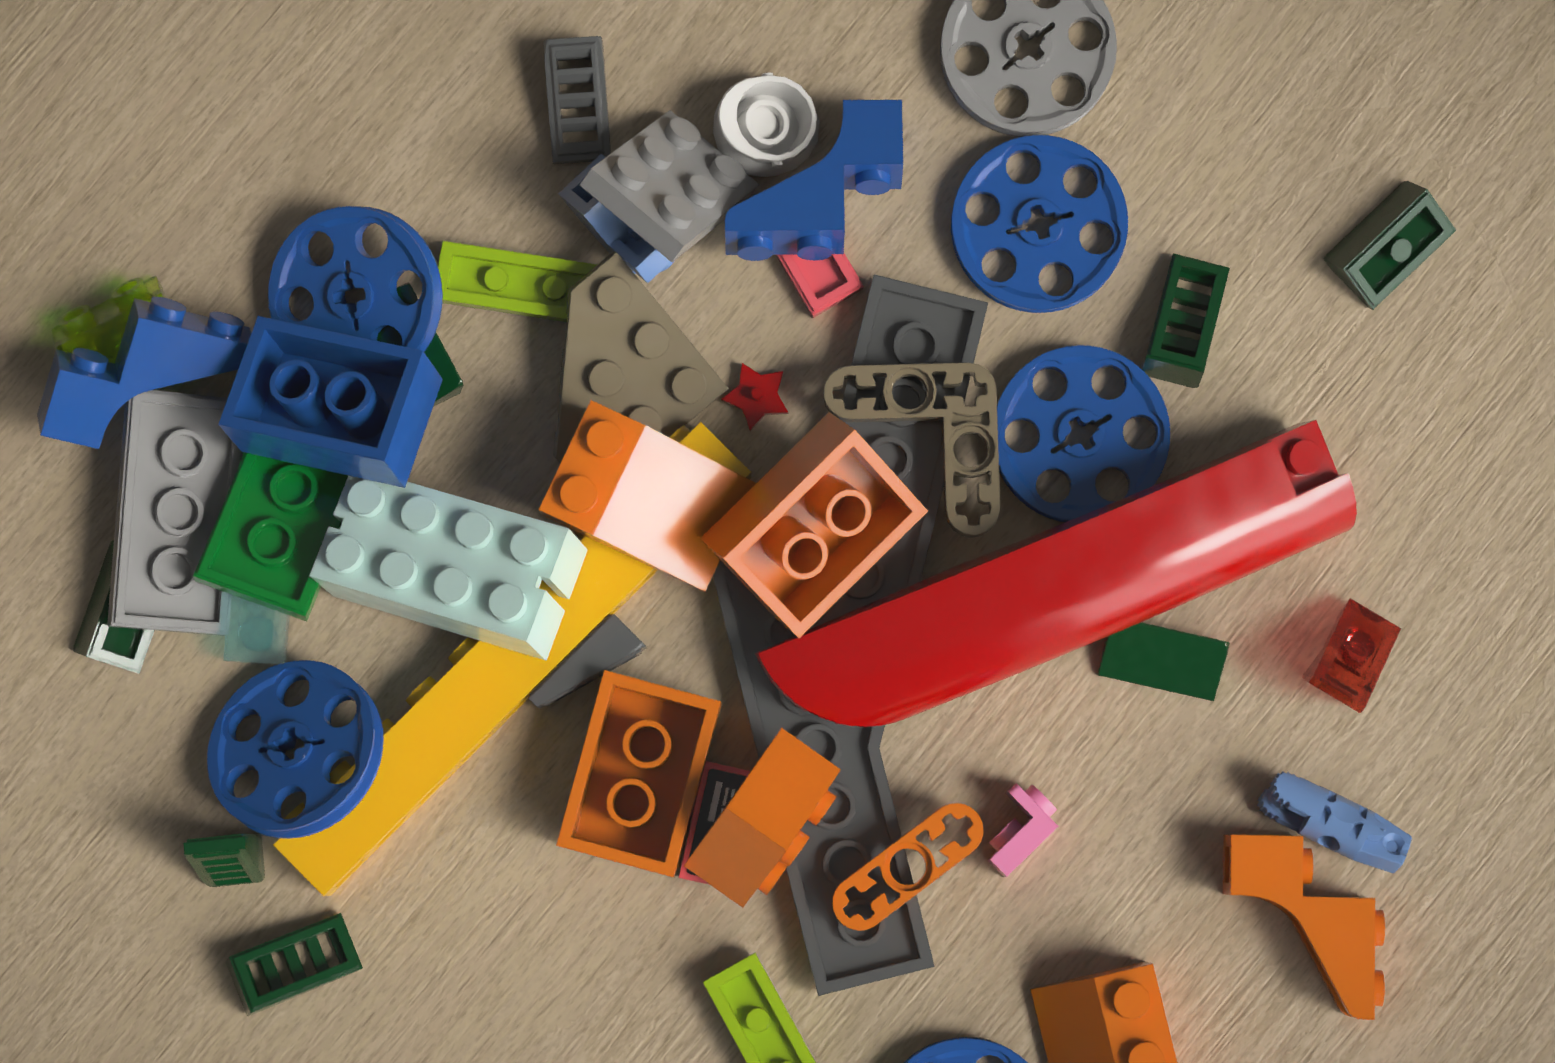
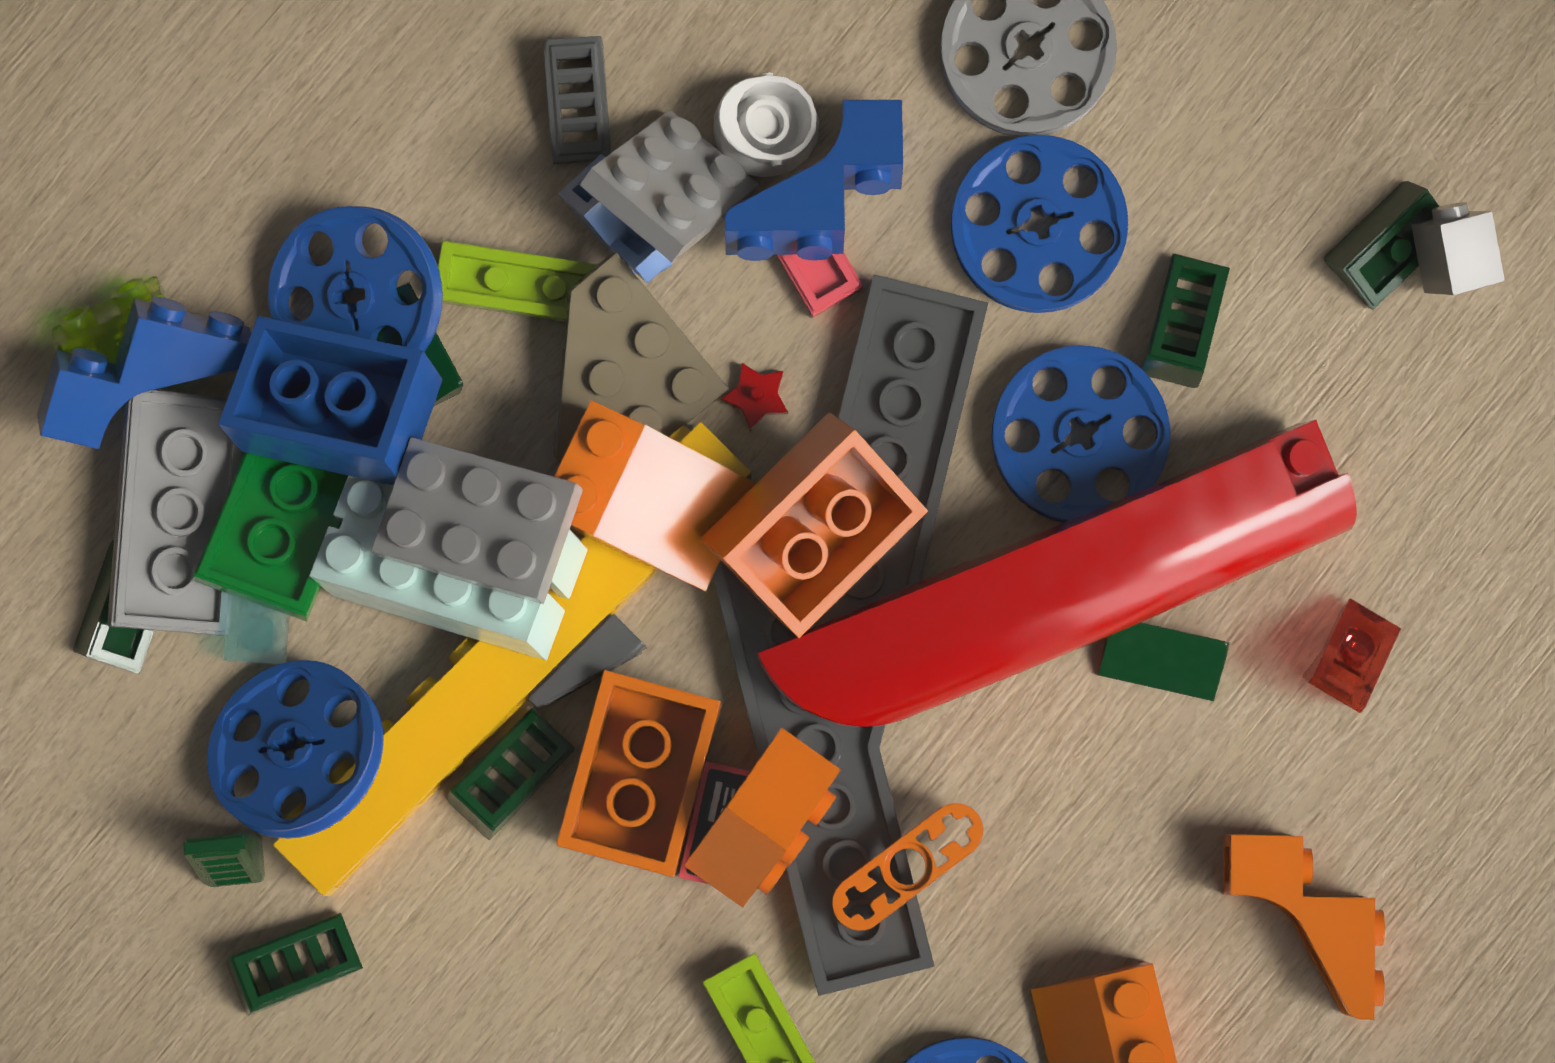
dark tan beam [823,363,1000,538] -> none
bright pink bracket [988,783,1059,877] -> none
medium blue hinge [1257,771,1412,873] -> none
none -> light grey plate [371,437,583,605]
none -> dark green slope [447,708,575,840]
none -> brick [1411,202,1505,295]

